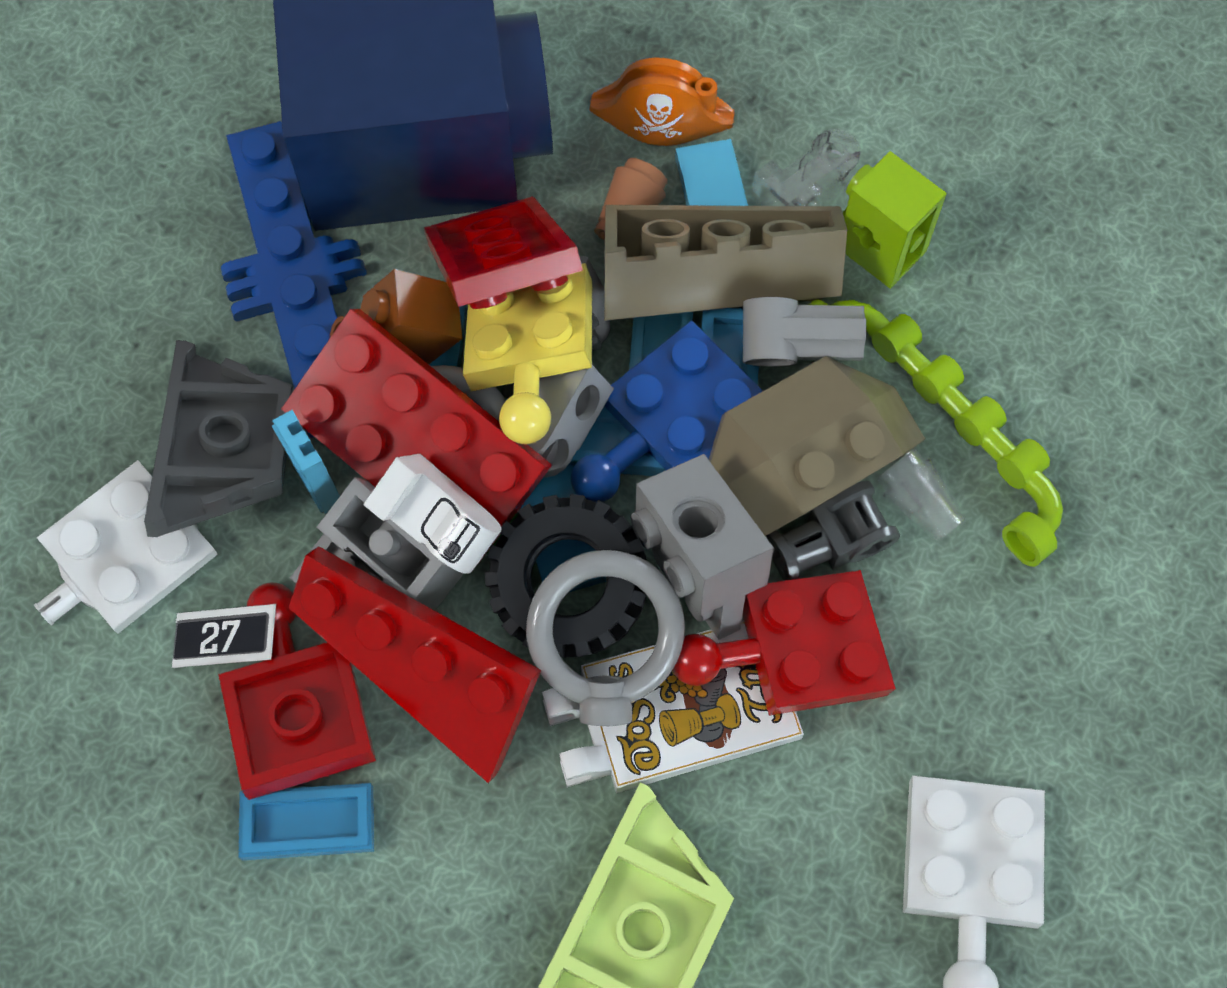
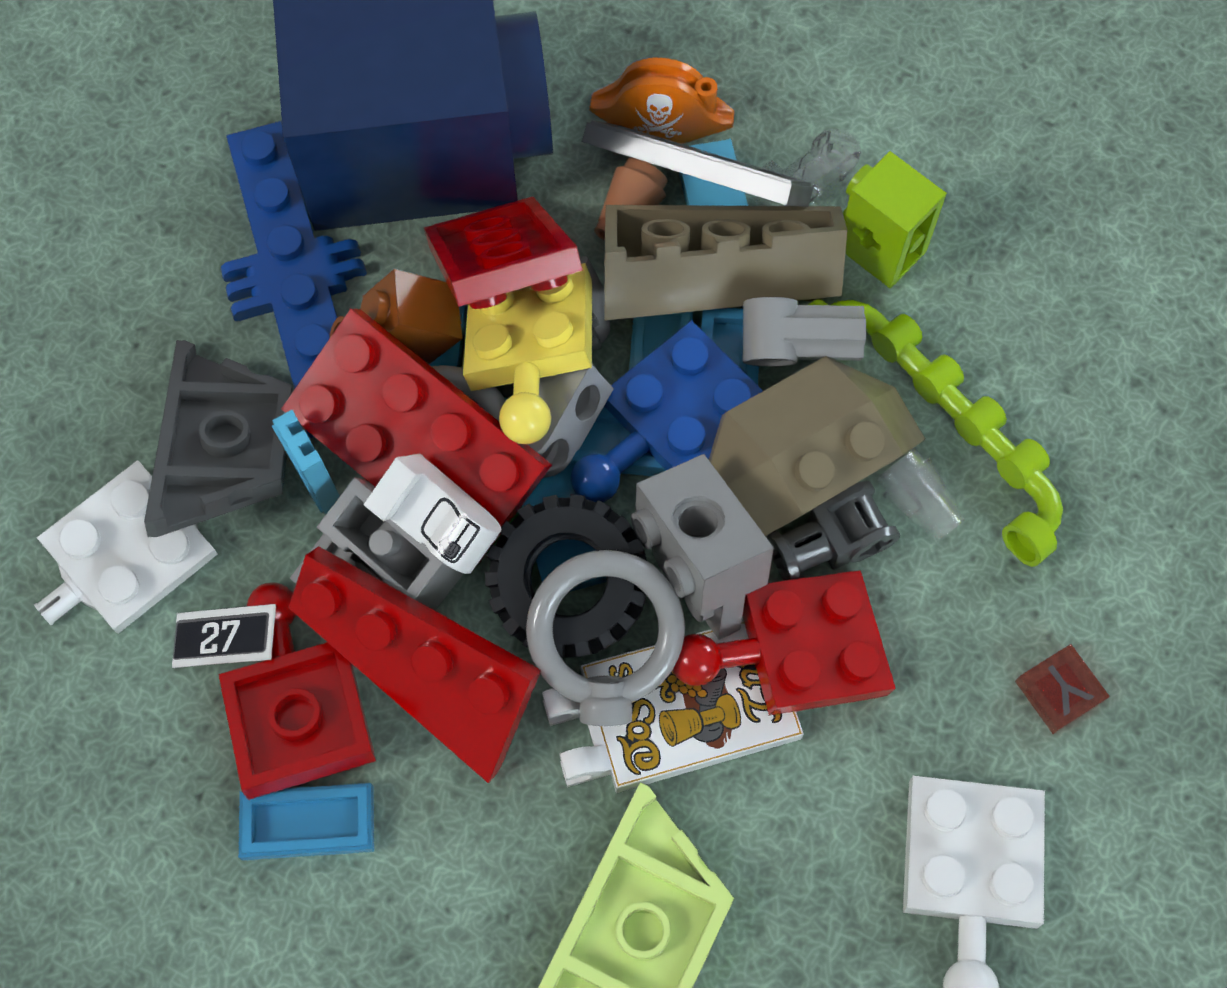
none -> tile [582,120,814,207]
none -> clear red tile [1015,644,1110,734]

